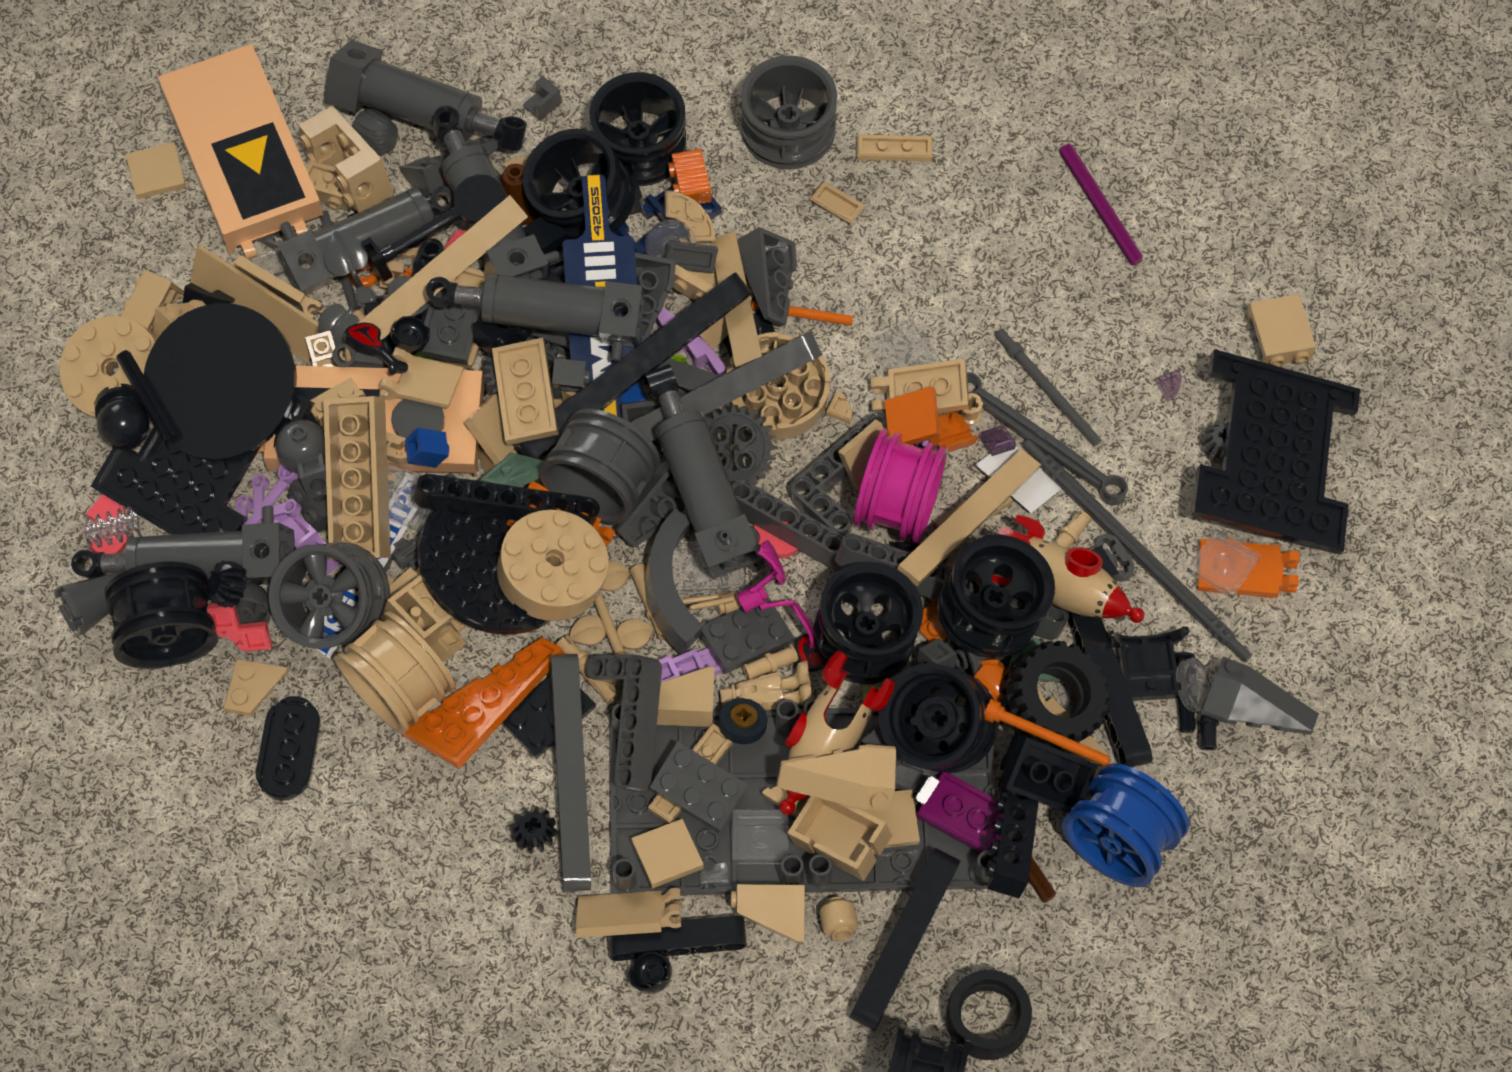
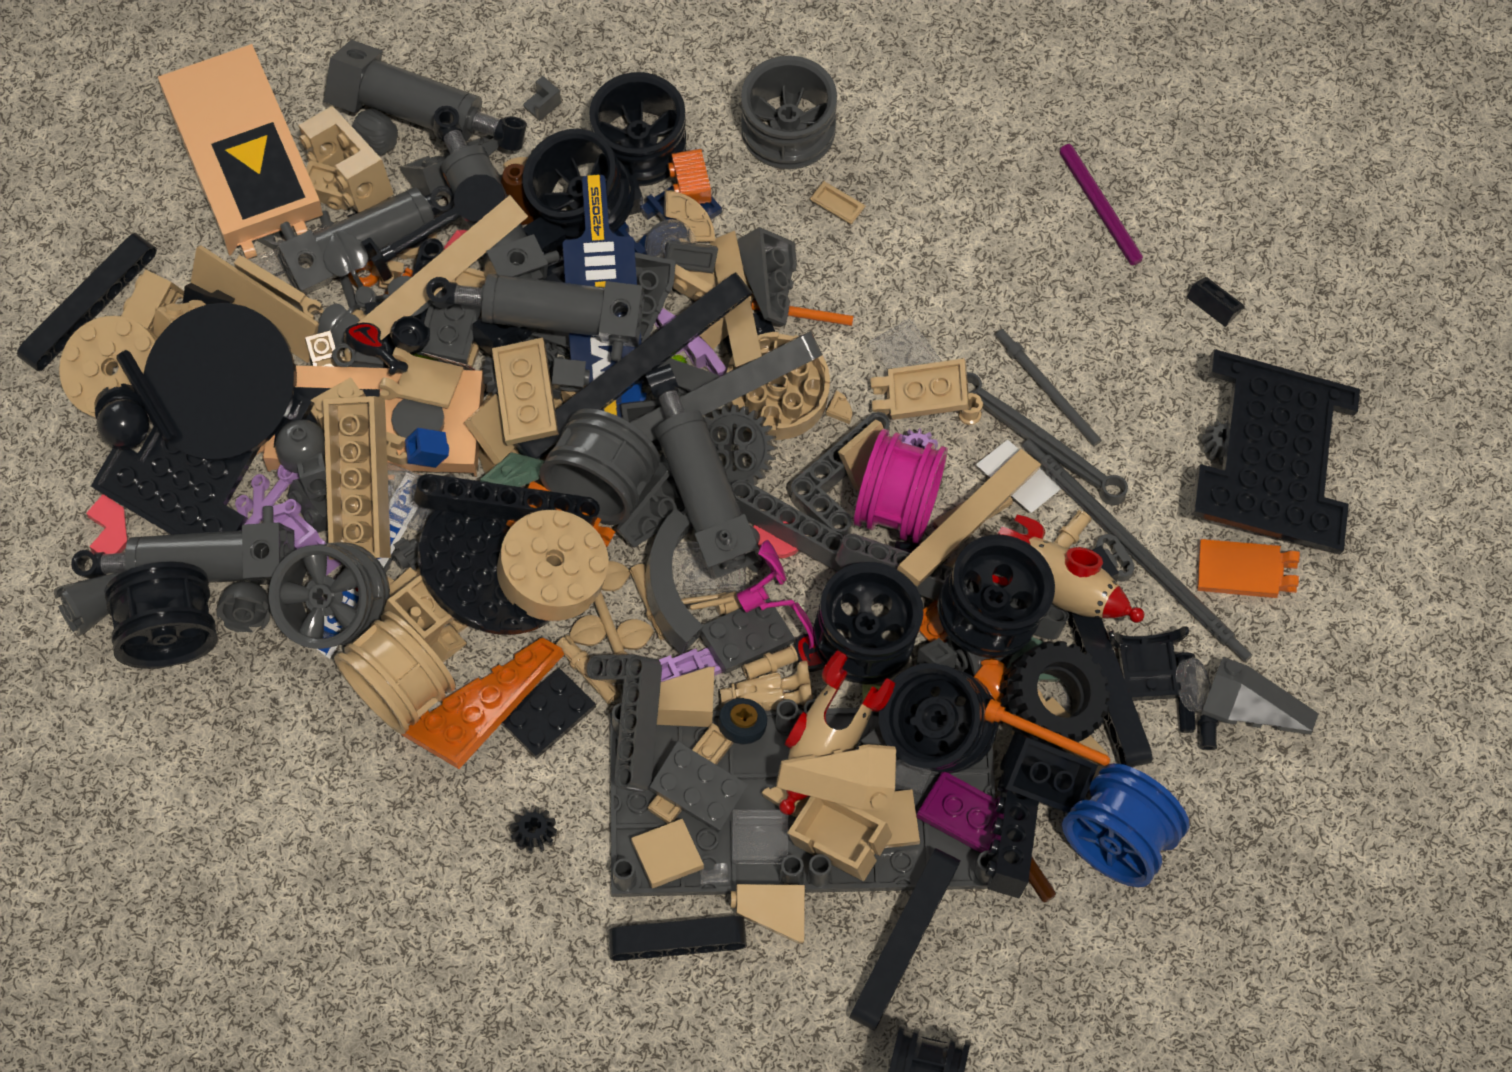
clear piece [84,506,143,550] -> none
tan tile [125,142,186,200] -> none
coral tile [206,604,273,652] -> none
black gear [207,561,248,608] -> none
tan wing [224,659,288,716] -> none
black tile [256,696,321,801] -> none
dark grey beam [550,654,591,892] -> none
tan tile [576,888,682,938] -> none
black hair [627,951,672,994] -> none
tan head [819,897,858,941] -> none
tan tile [857,134,932,161] -> none
orange tile [885,386,941,445] -> none
tile [913,776,940,804] -> none
orange plate [930,411,979,453] -> none
black tyre [946,969,1032,1060] -> none
clear purple tile [980,425,1016,456] -> none
tile [1155,369,1182,402] -> none
clear tile [1187,528,1261,599] -> none
tan panel [1246,294,1316,367] -> none
none -> black beam [17,233,157,372]
none -> sticker [422,352,477,371]
none -> black slope [1186,277,1245,327]

